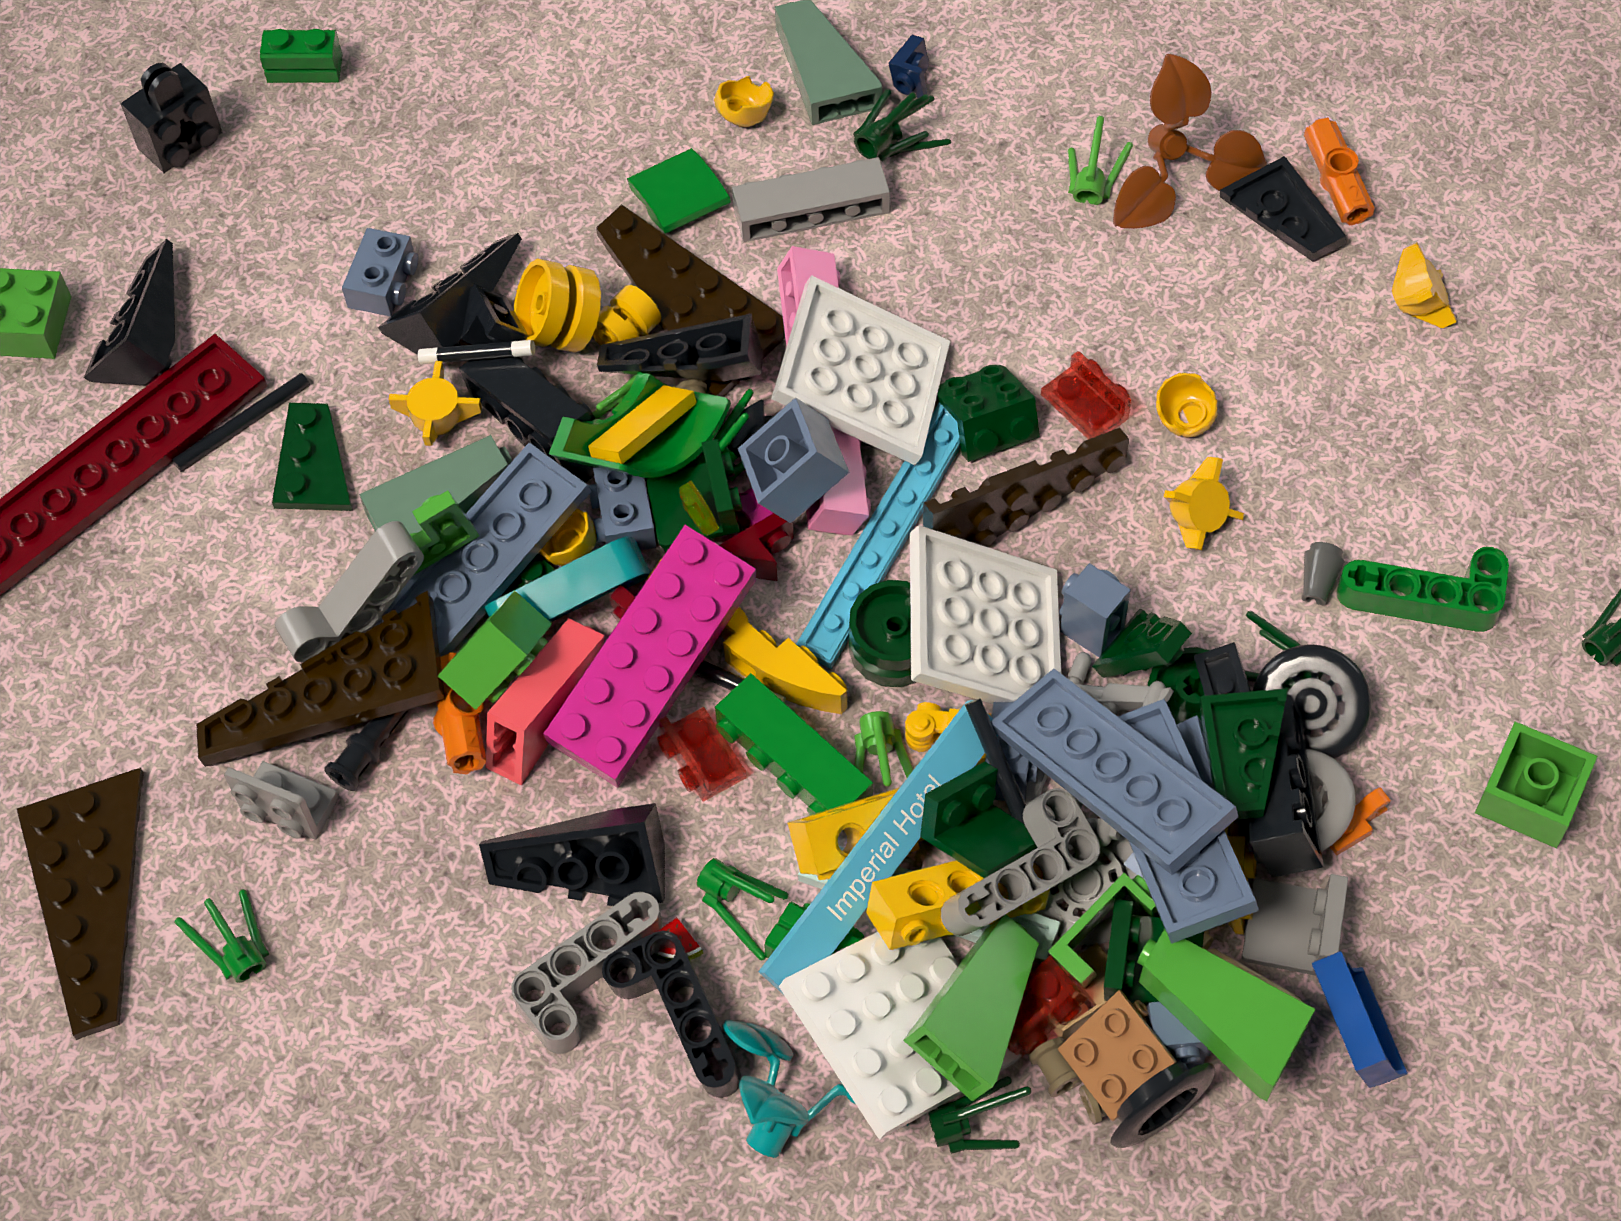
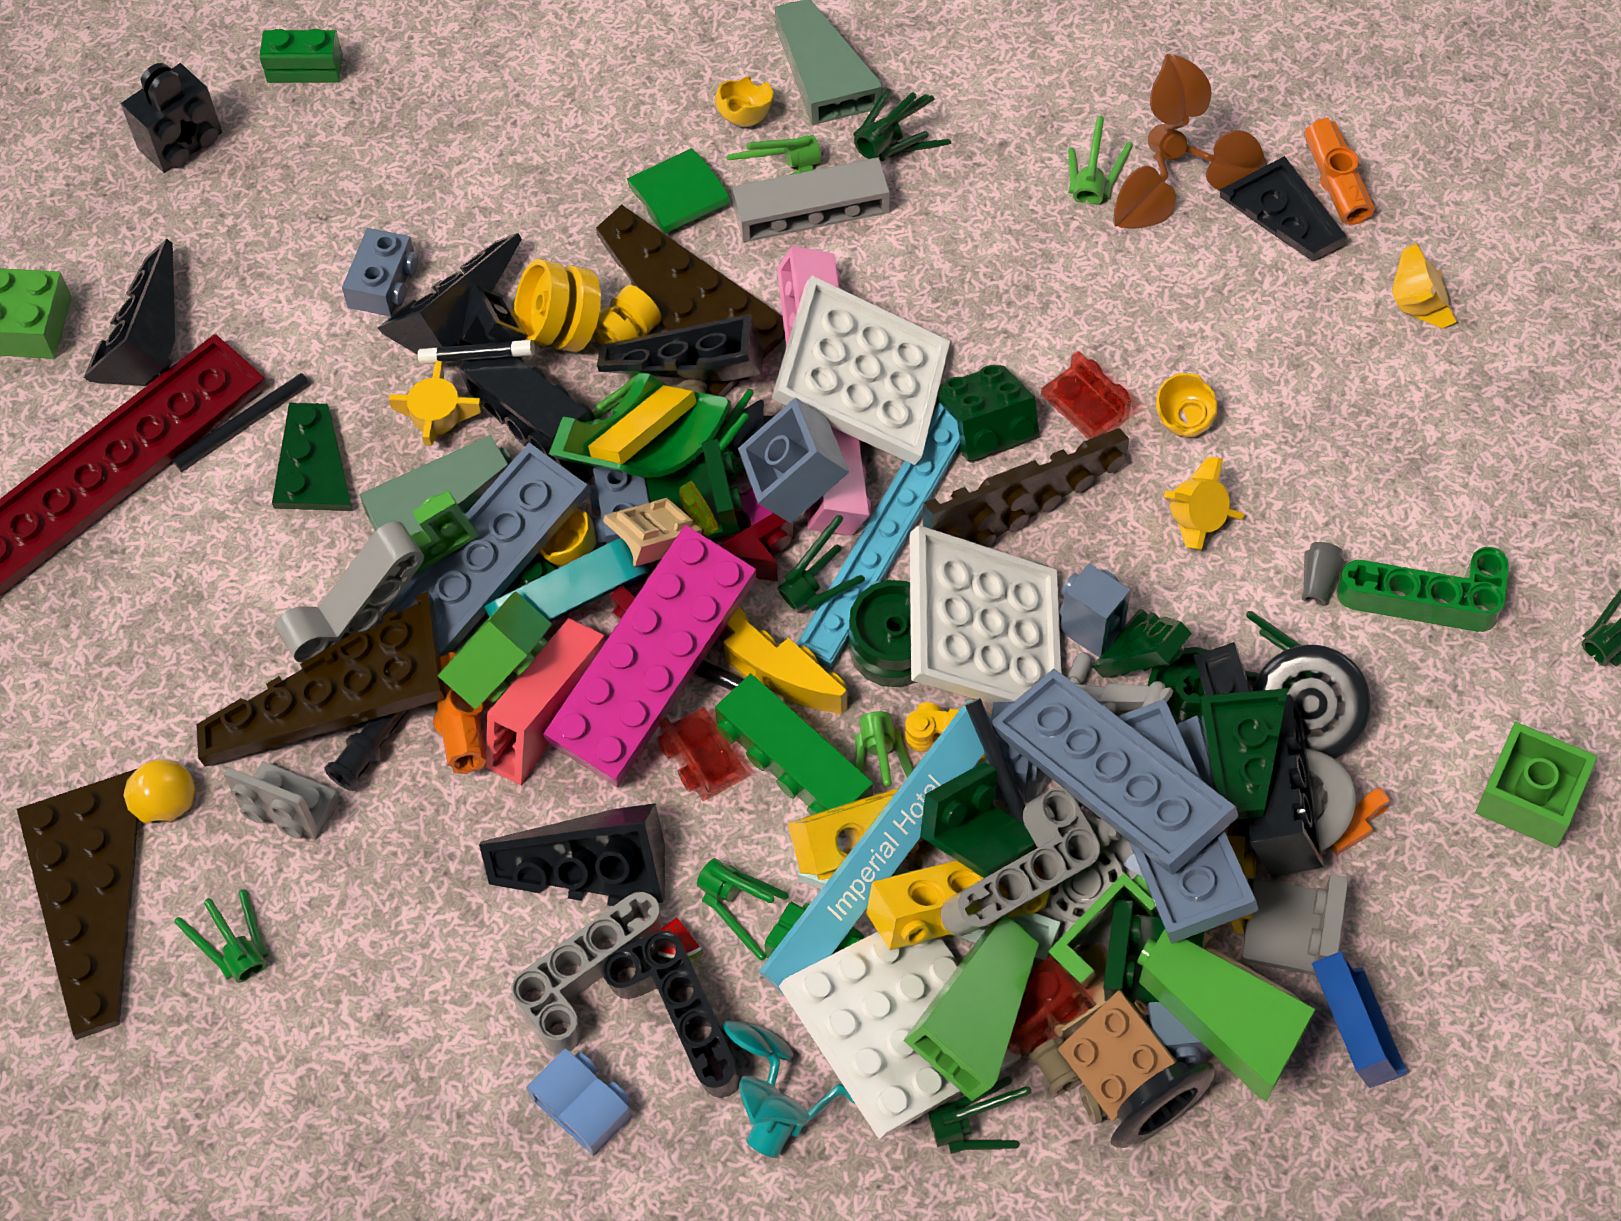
dark blue bracket [888,34,929,98] -> none
none -> yellow hair [123,759,196,823]
none -> medium blue brick [526,1049,631,1156]
none -> tan piece [603,498,702,567]
none -> bright green plant [726,135,821,175]
none -> dark green plant [777,515,865,613]

